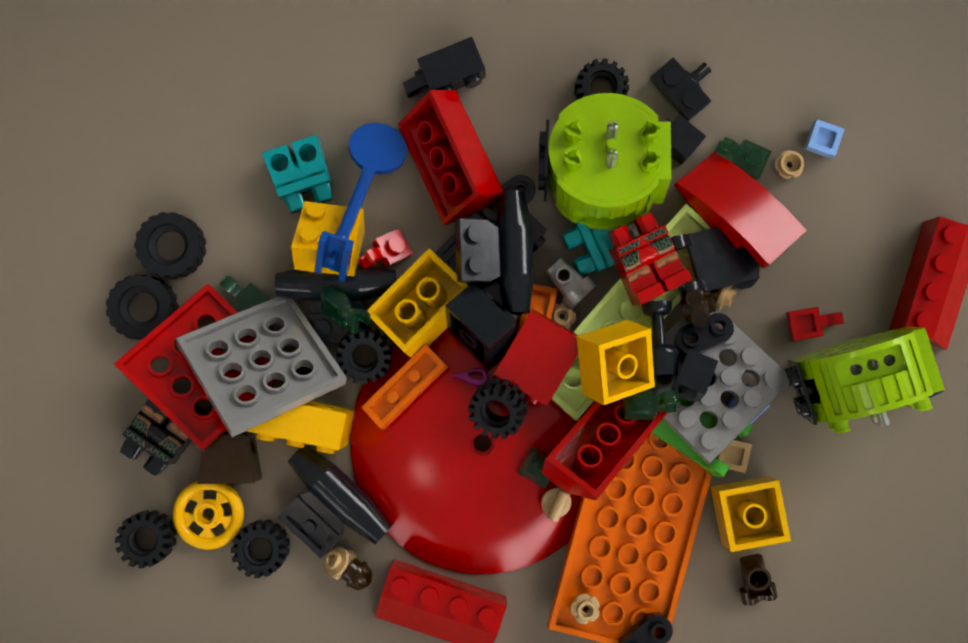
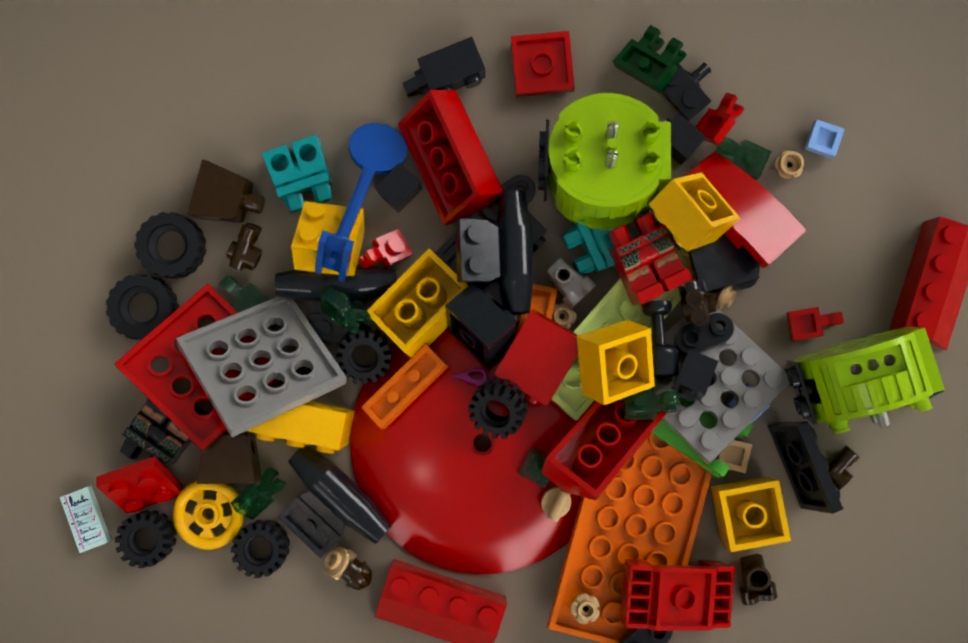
black tyre [574,58,629,100] -> none
none -> light aqua tile [59,485,112,553]
none -> red plate [96,456,183,514]
none -> dark brown torso [187,159,265,223]
none -> dark brown plate [226,222,263,271]
none -> clear green plate [231,467,286,520]
none -> black panel [375,164,423,213]
none -> red plate [510,31,575,97]
none -> dark green plate [613,25,687,93]
none -> red plate [620,559,735,631]
none -> yellow brick [649,172,740,252]
none -> red plate [696,93,744,146]
none -> black plate [768,421,843,514]
none -> dark brown plate [826,445,860,491]

